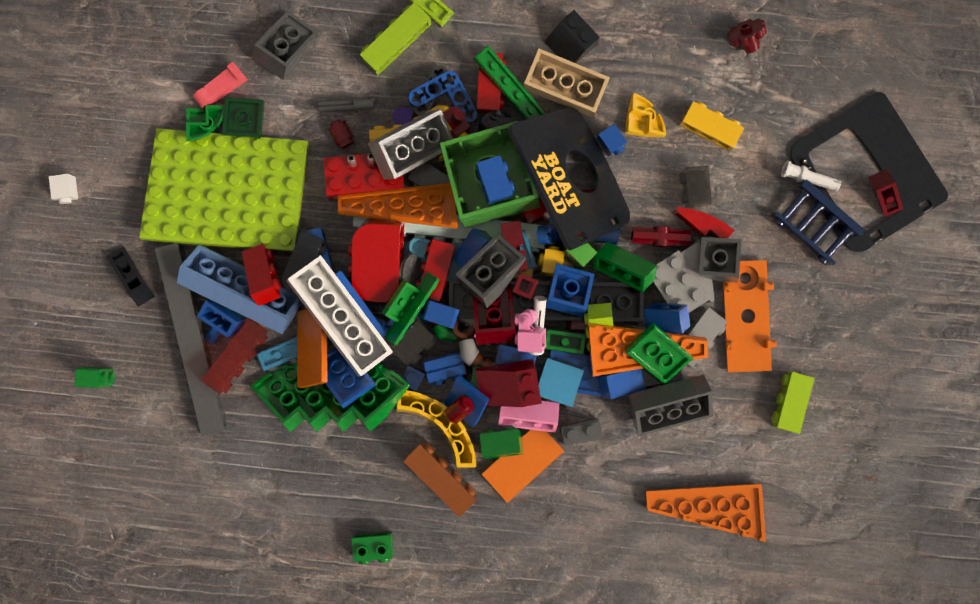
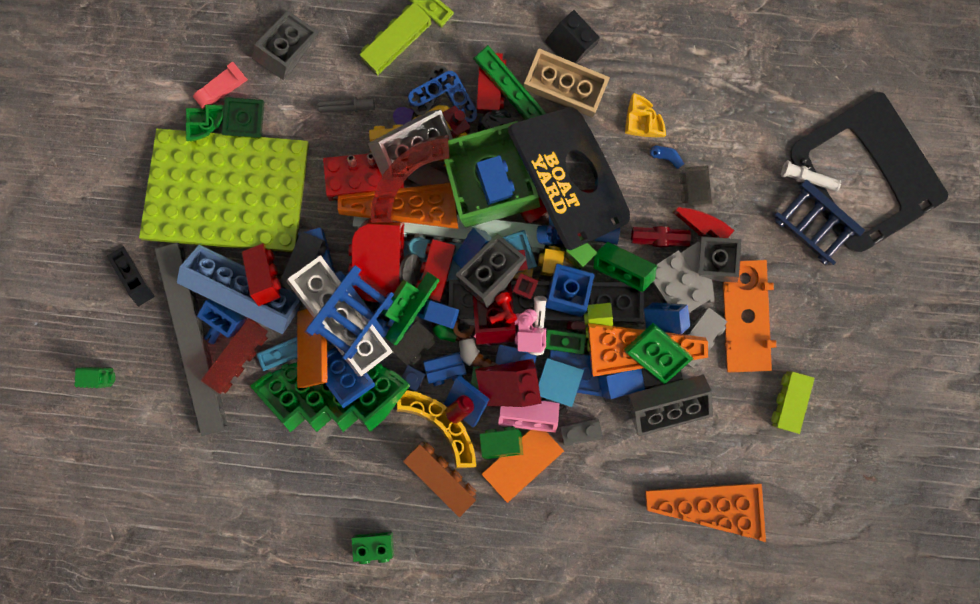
white brick [49,174,78,204] -> none
dark red brick [328,119,354,149] -> none
dark red brick [500,221,524,250] -> none
blue brick [597,124,627,157] -> none
yellow brick [679,101,744,152] -> none
dark red plant [727,19,767,53] -> none
dark red slope [868,169,903,217] -> none
none -> blue fence [304,265,394,360]
none -> clear red brick [371,135,450,223]
none -> red piece [489,292,518,324]
none -> blue arm [650,145,684,169]

